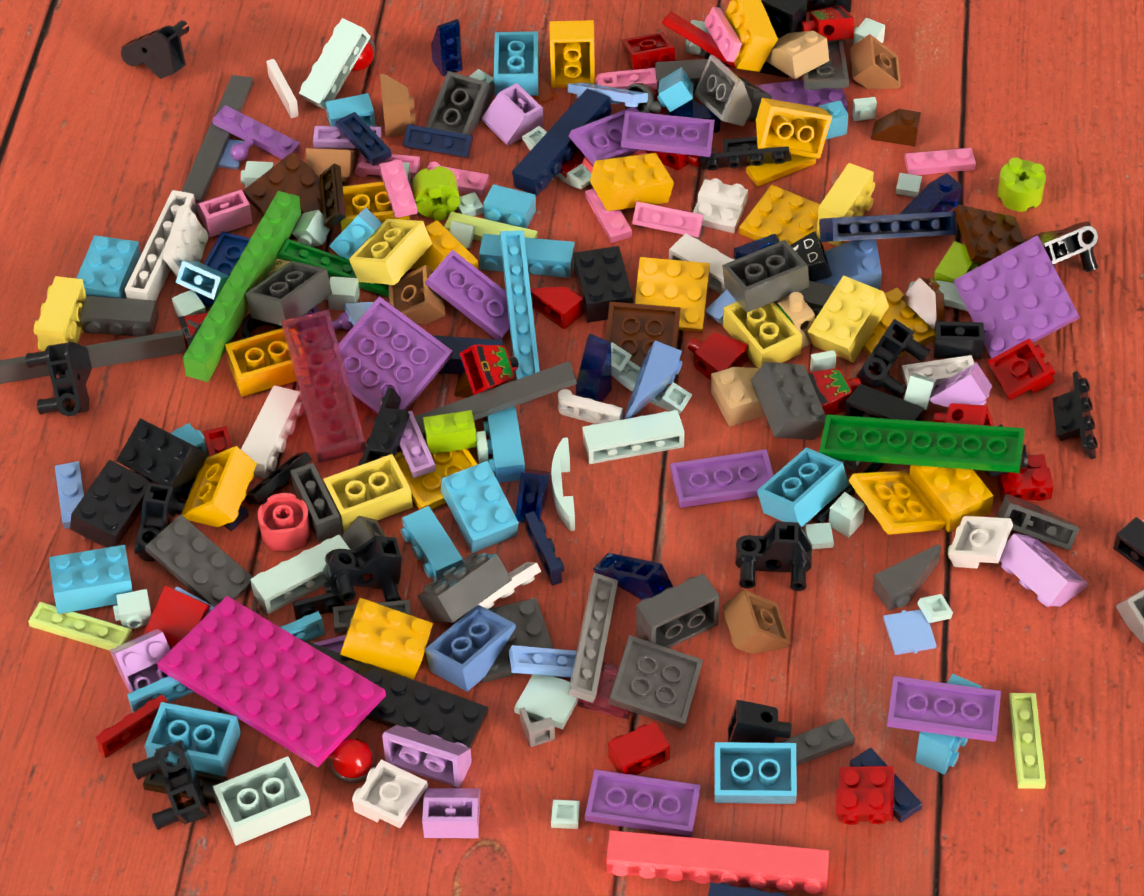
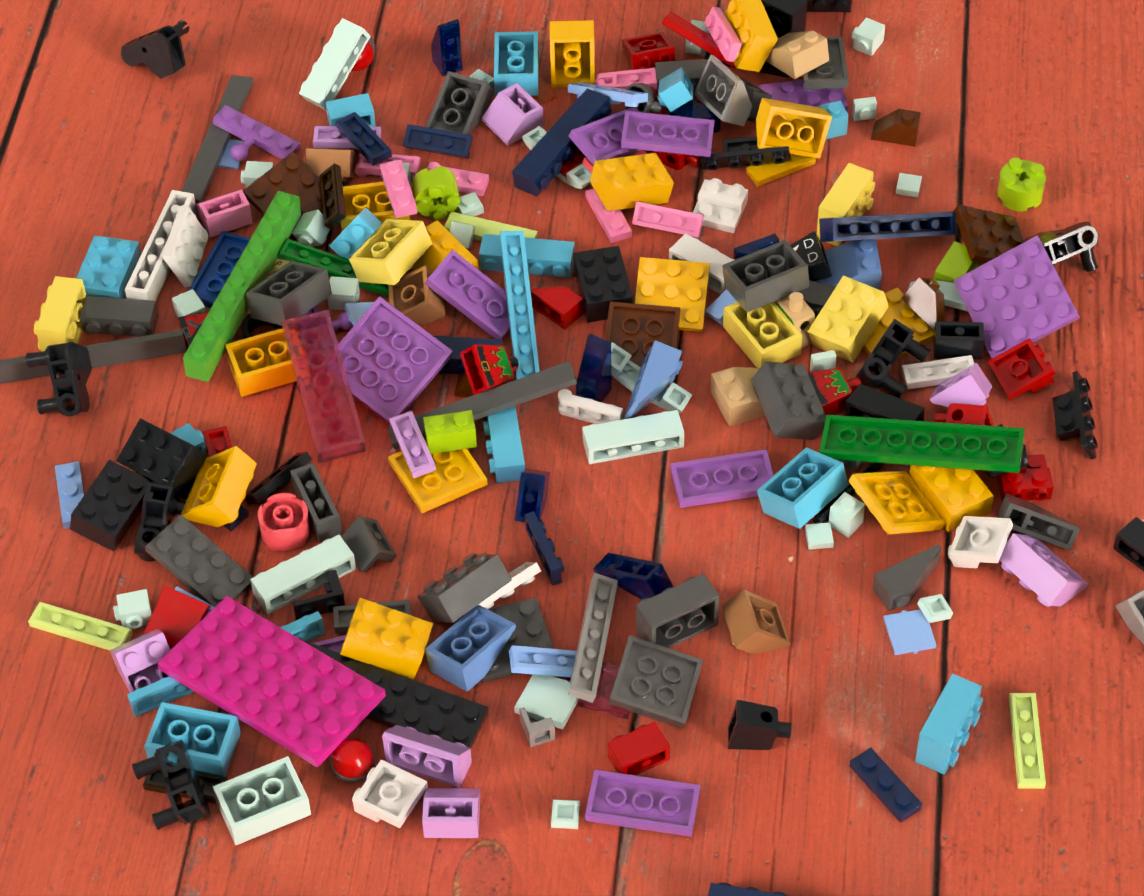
medium azure brick [49,545,133,614] -> none
red plate [96,694,168,758] -> none
medium azure brick [175,261,229,300] -> none
white brick [241,385,304,479] -> none
white tile [266,59,299,118] -> none
light yellow brick [323,454,413,533] -> none
black piece [323,535,402,602] -> none
black bracket [358,387,410,466] -> none
medium nougat slope [380,74,416,137] -> none
medium azure brick [400,506,463,582] -> none
medium azure brick [441,461,519,554] -> none
light aqua tile [476,431,489,464] -> none
medium azure brick [483,184,536,228] -> none
light aqua slope [551,438,575,531] -> none
coral brick [606,830,829,894] -> none
red torso [688,333,748,381] -> none
medium azure brick [714,742,797,804] -> none
black piece [735,521,812,591] -> none
yellow plate [739,185,820,246] -> none
dark grey plate [778,718,855,766] -> none
red torso [800,6,854,41] -> none
red plate [836,766,894,825] -> none
medium nougat slope [850,34,901,89] -> none
medium lavender plate [887,676,1001,742] -> none
clear blue slope [899,173,962,214] -> none
light aqua brick [904,373,937,410] -> none
bright pink plate [905,148,976,175] -> none

